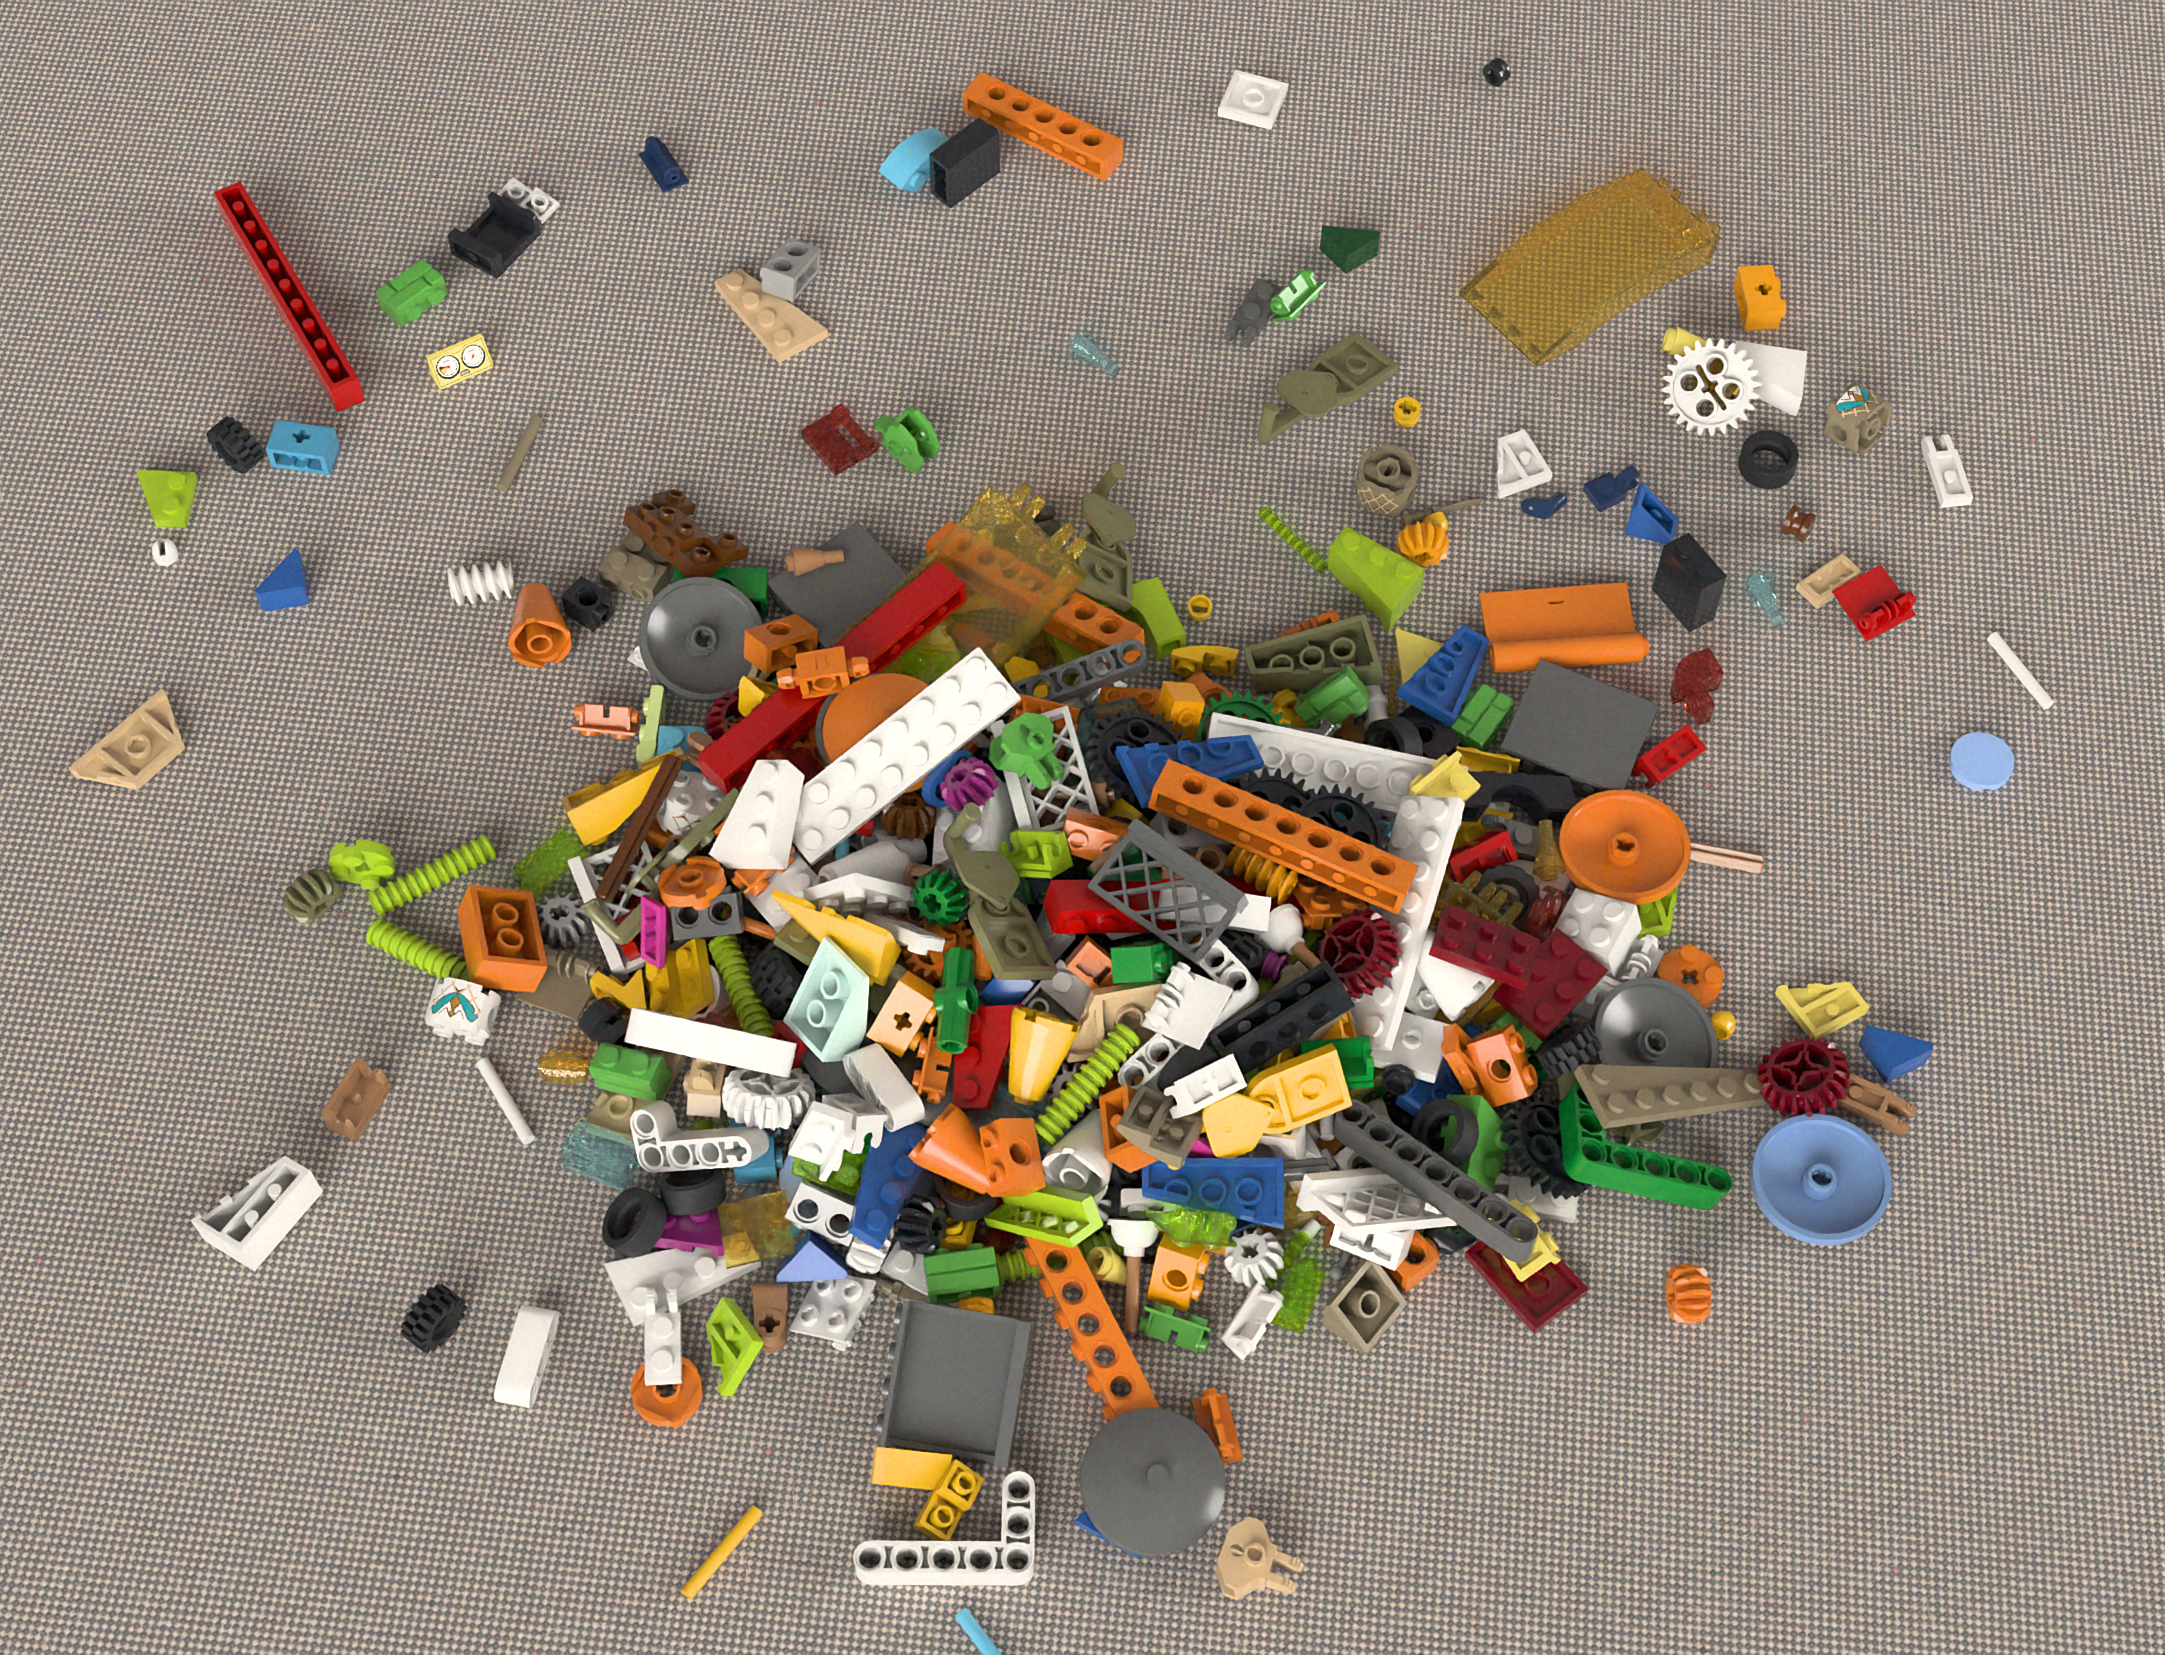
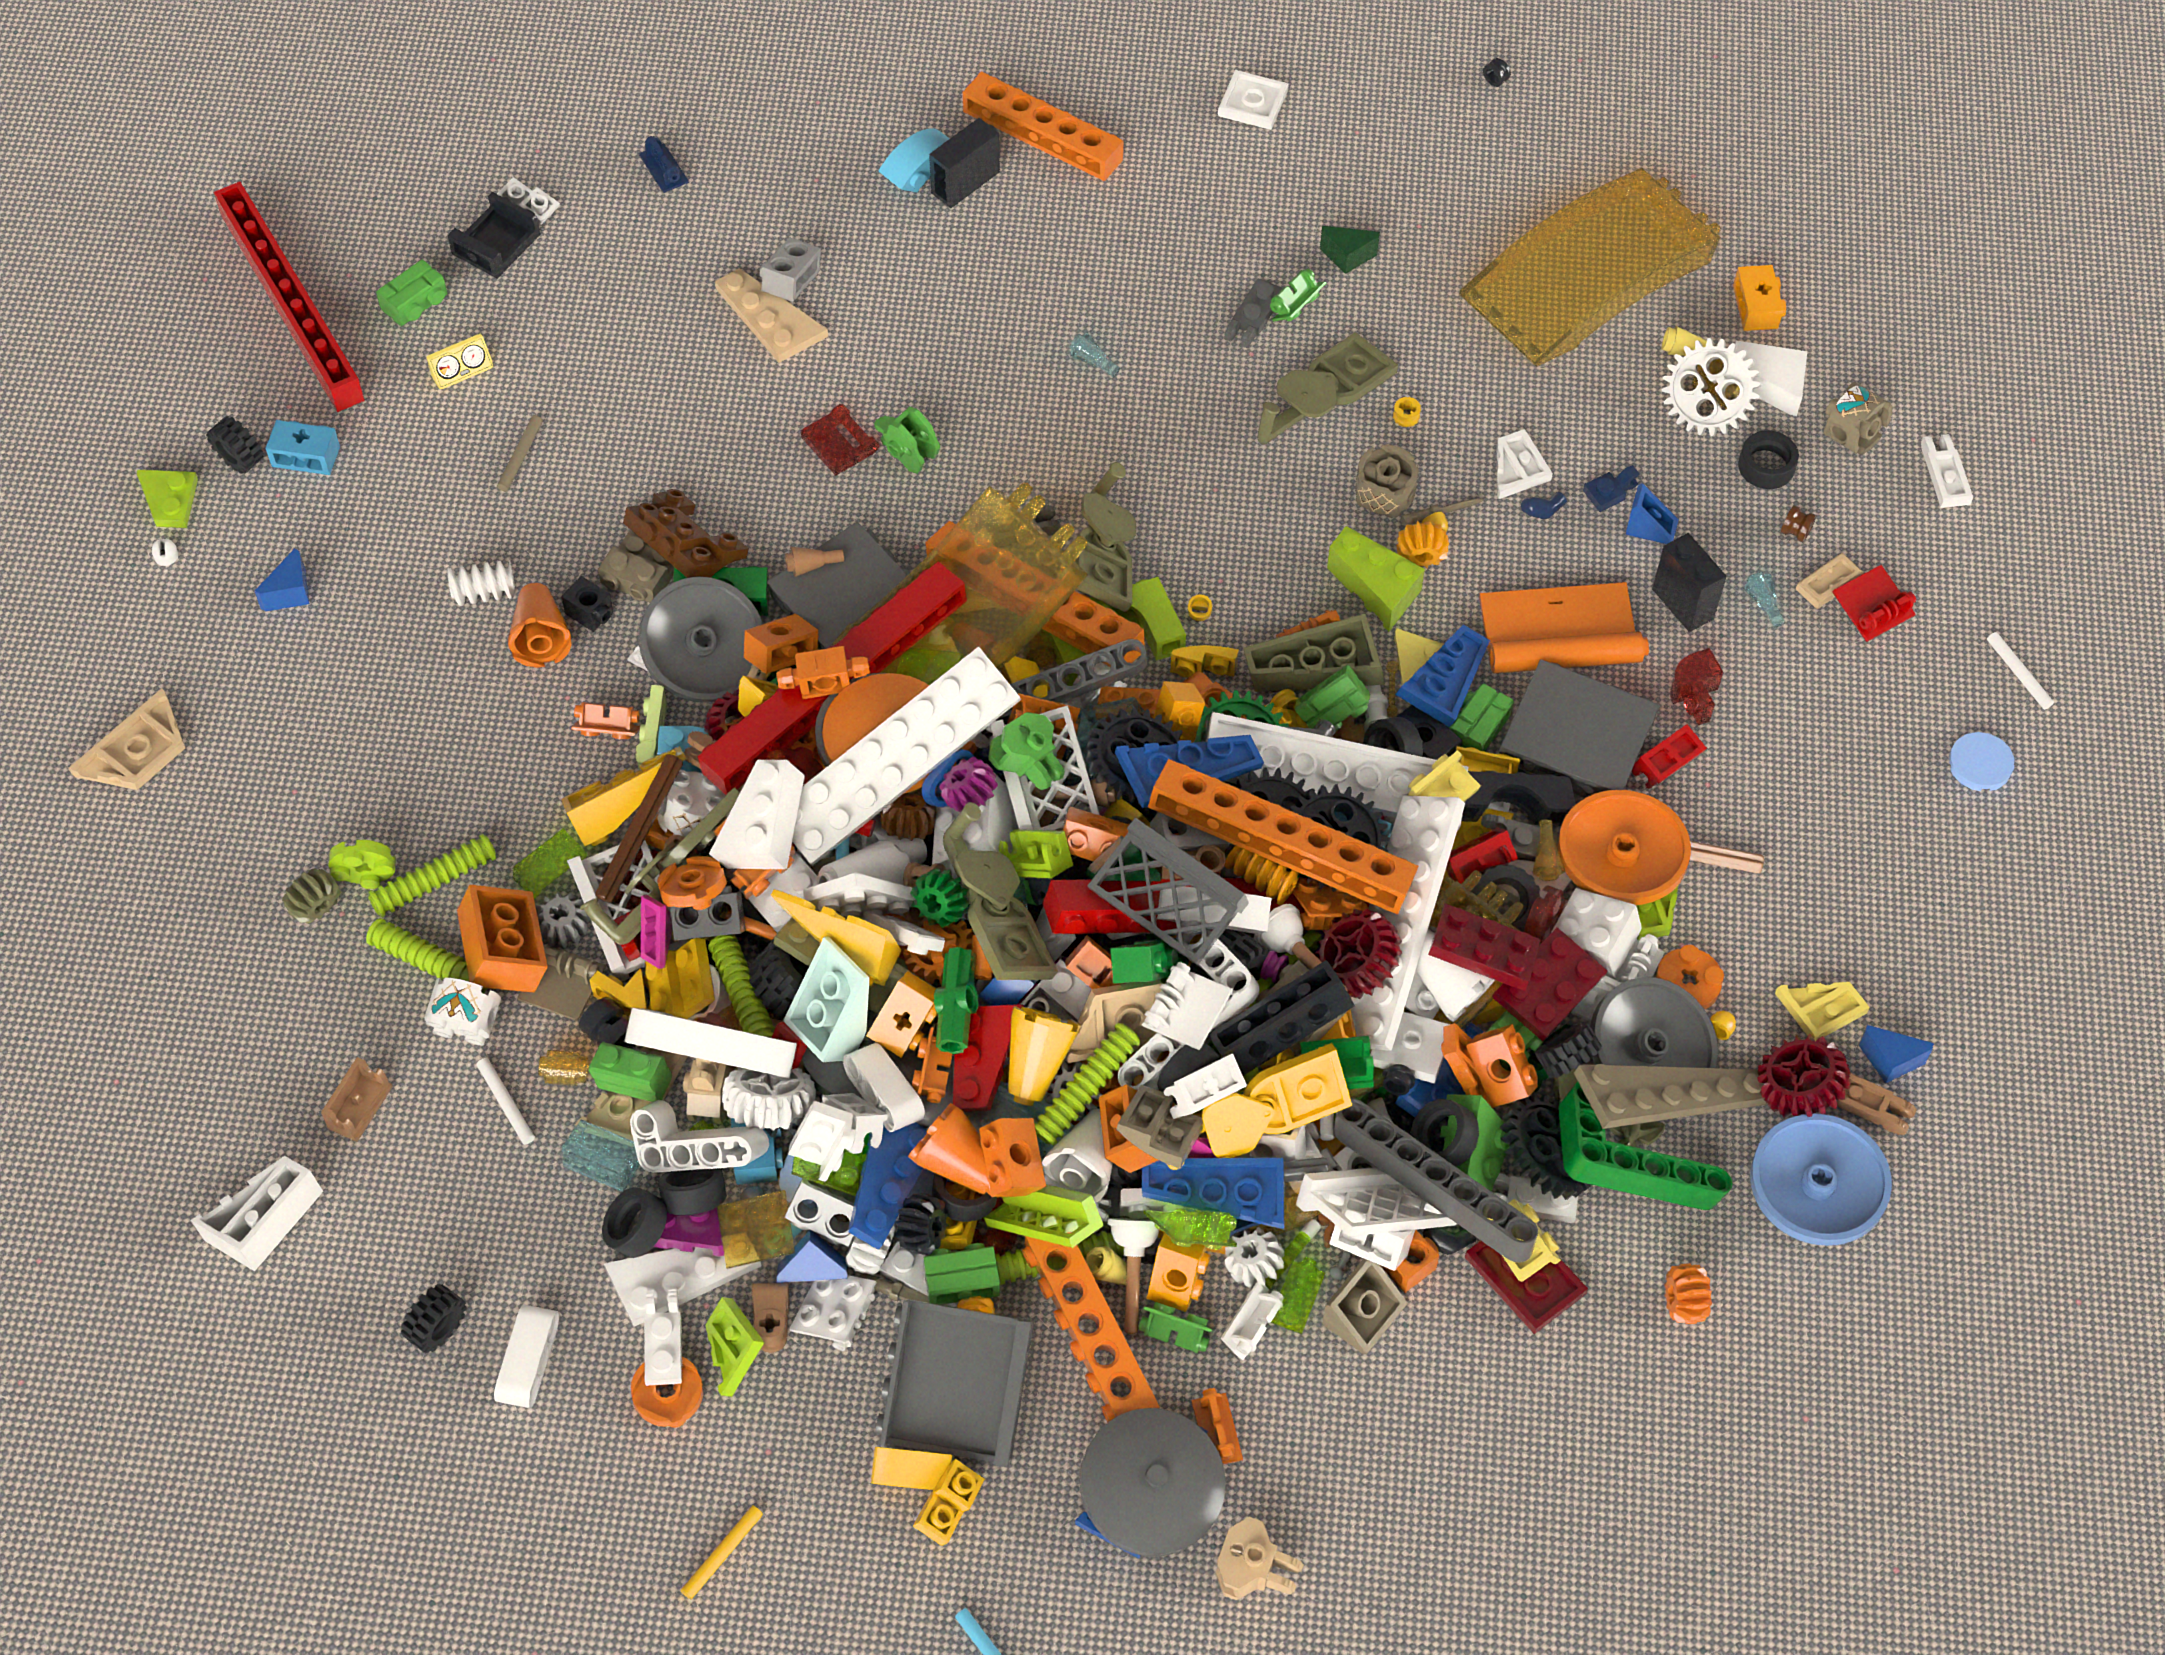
white beam [853,1471,1035,1586] -> none
clear neon green bar [1258,507,1328,573] -> none

